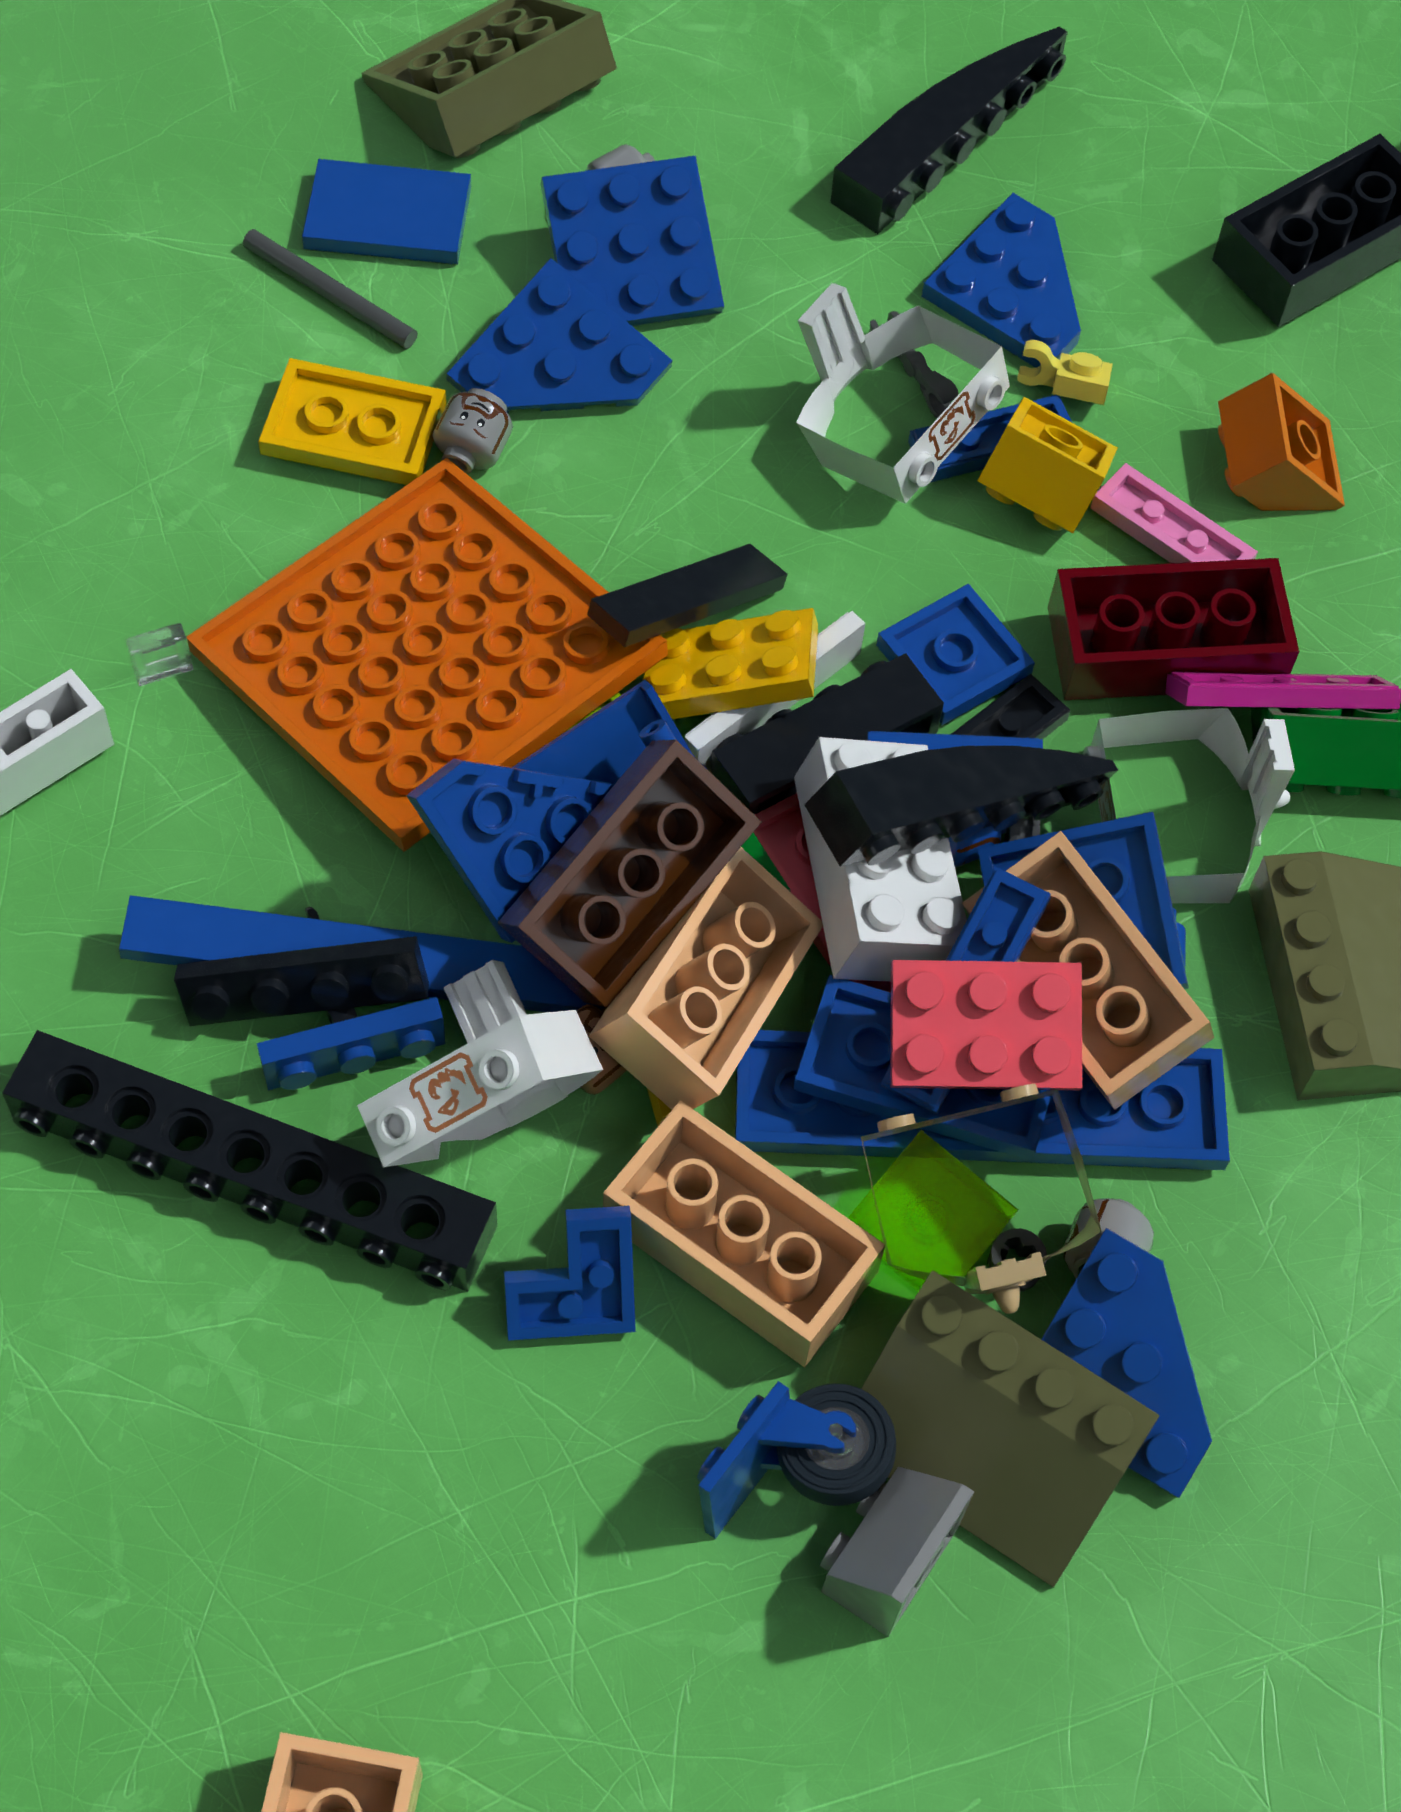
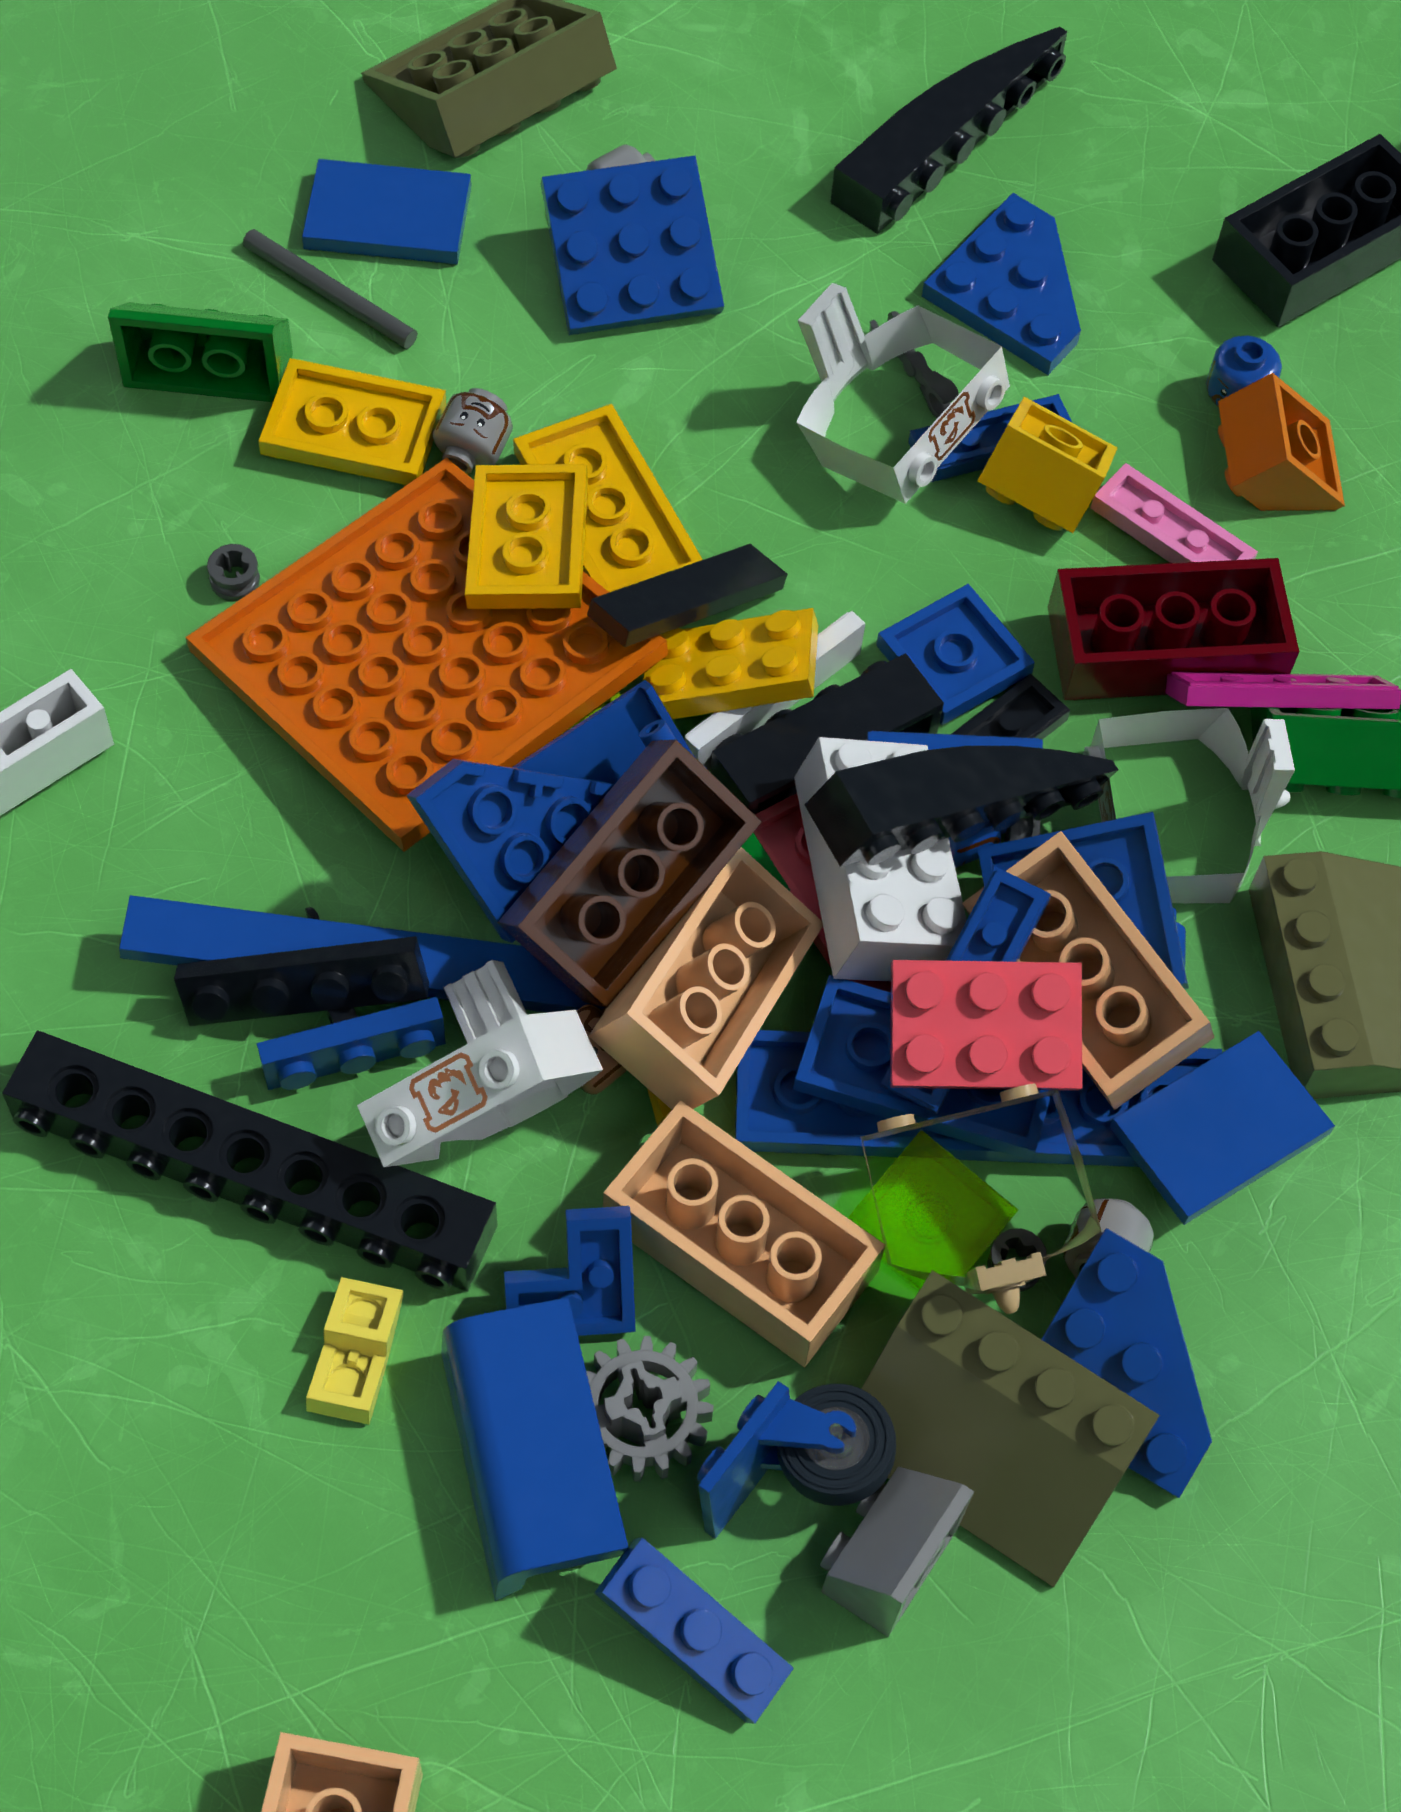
clear tile [126,623,194,686] -> none
blue plate [446,258,673,413] -> none
light yellow plate [1017,340,1113,405] -> none
none -> green slope [108,302,293,402]
none -> dark grey bush [207,544,260,601]
none -> light yellow slope [306,1277,403,1425]
none -> blue piece [441,1297,629,1601]
none -> yellow plate [465,464,588,609]
none -> yellow plate [513,403,703,592]
none -> light grey gear [586,1336,713,1482]
none -> blue plate [594,1537,794,1724]
none -> blue tile [1110,1031,1335,1225]
none -> blue head [1206,335,1282,407]

